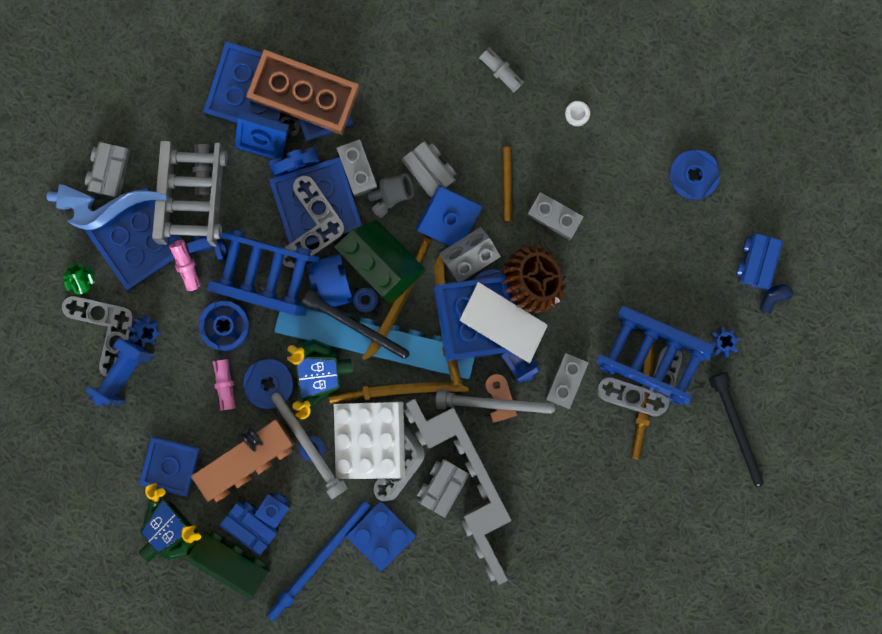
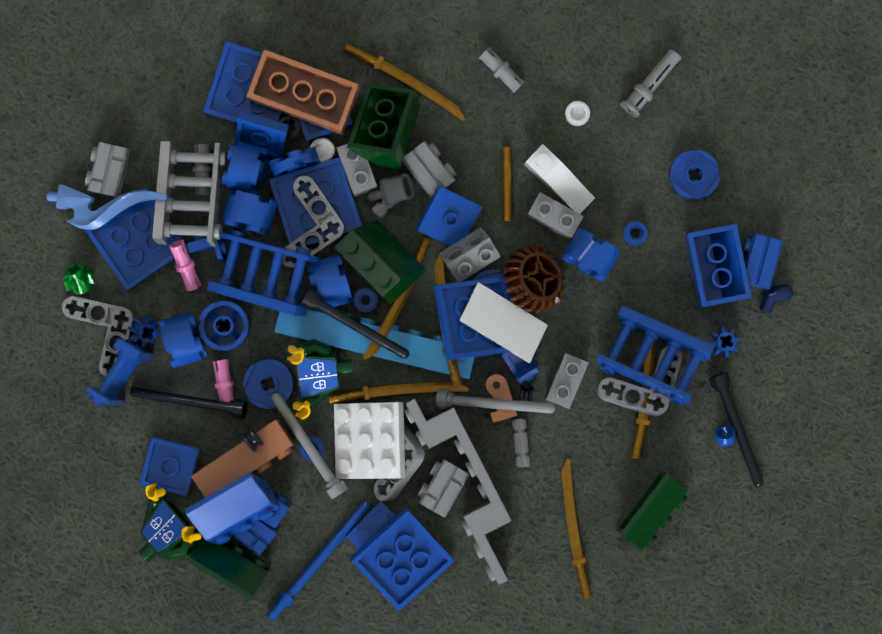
none -> black piece [130,388,248,420]
none -> blue brick [159,312,208,368]
none -> slope [185,472,280,545]
none -> blue brick [222,141,270,196]
none -> blue brick [222,189,278,236]
none -> white tile [310,138,335,163]
none -> pearl gold sword [344,43,465,121]
none -> dark green slope [347,83,420,169]
none -> blue plate [350,507,455,611]
none -> light grey axle [512,418,530,467]
none -> black bush [519,385,533,402]
none -> white slope [525,144,595,214]
none -> blue brick [561,228,620,282]
none -> pearl gold sword [561,458,592,599]
none -> dark green slope [616,471,688,550]
none -> light grey pin [620,49,681,118]
none -> blue plate [623,221,648,246]
none -> blue slope [684,224,752,308]
none -> blue hinge [715,425,736,447]

